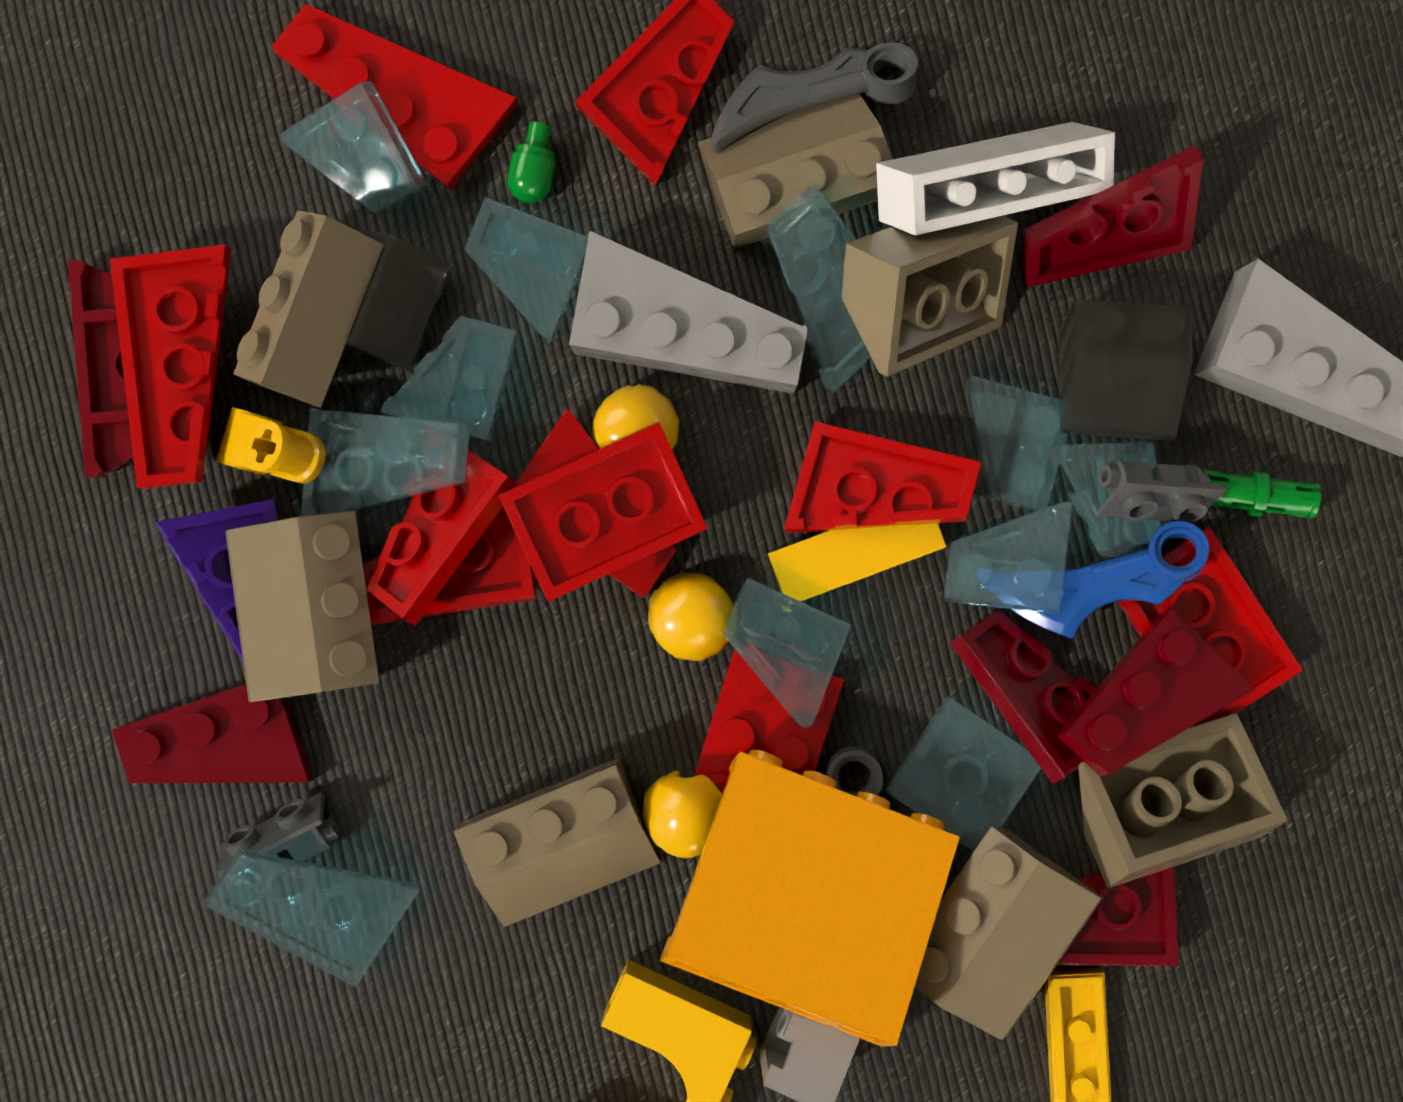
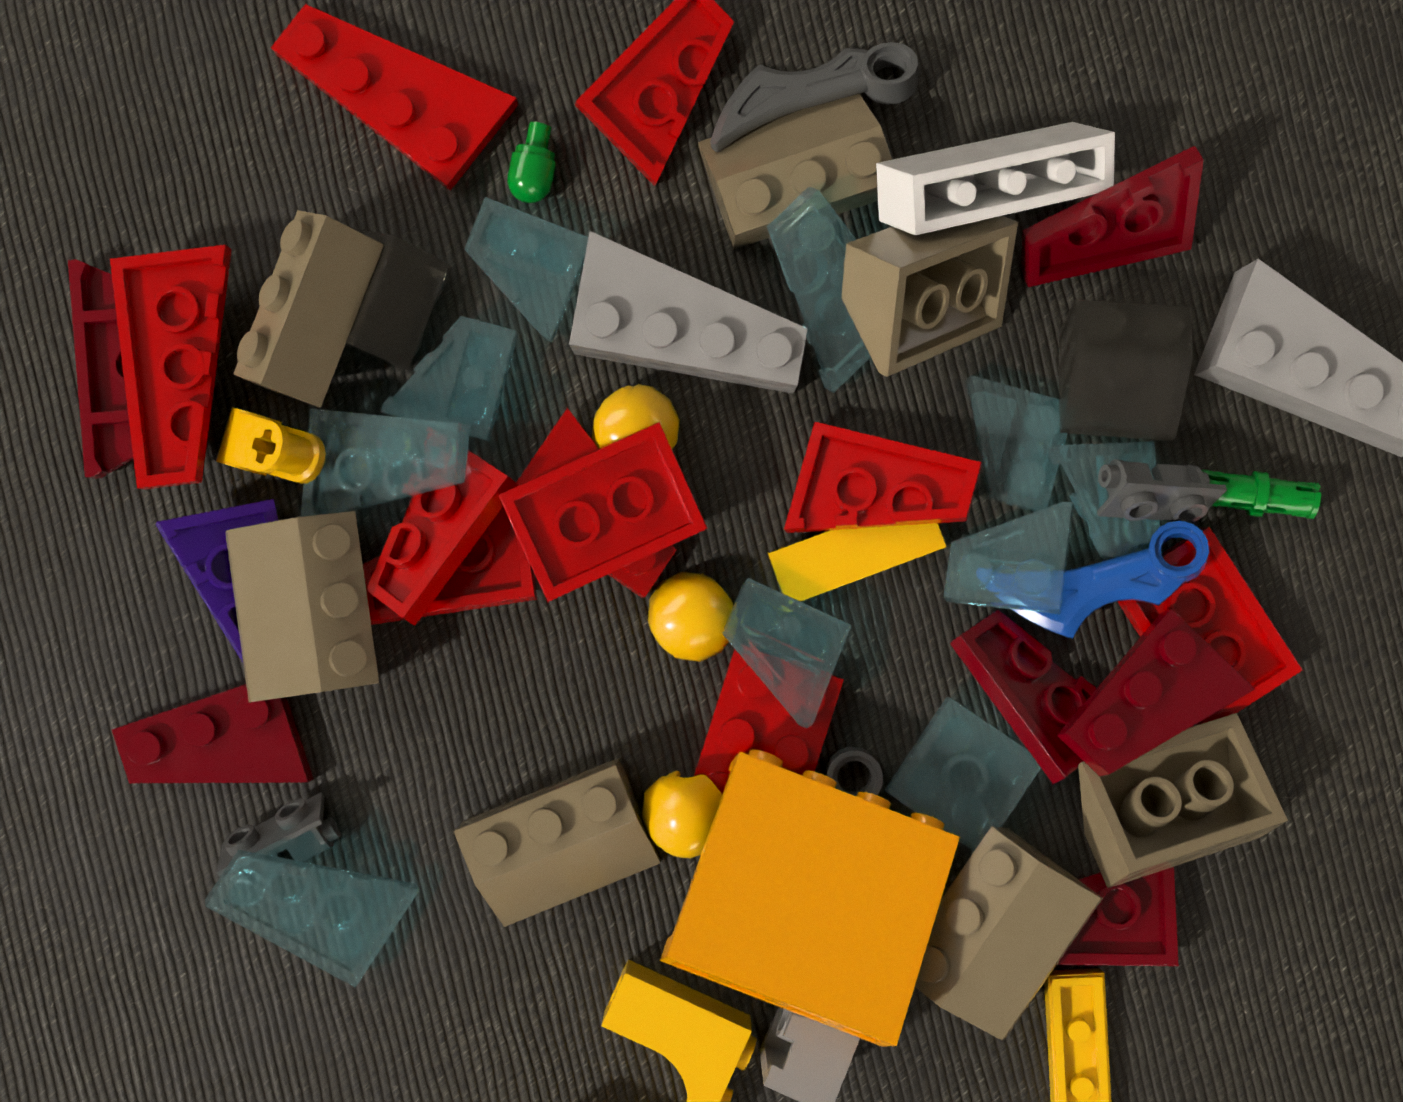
clear light blue wing [279,81,428,213] -> none

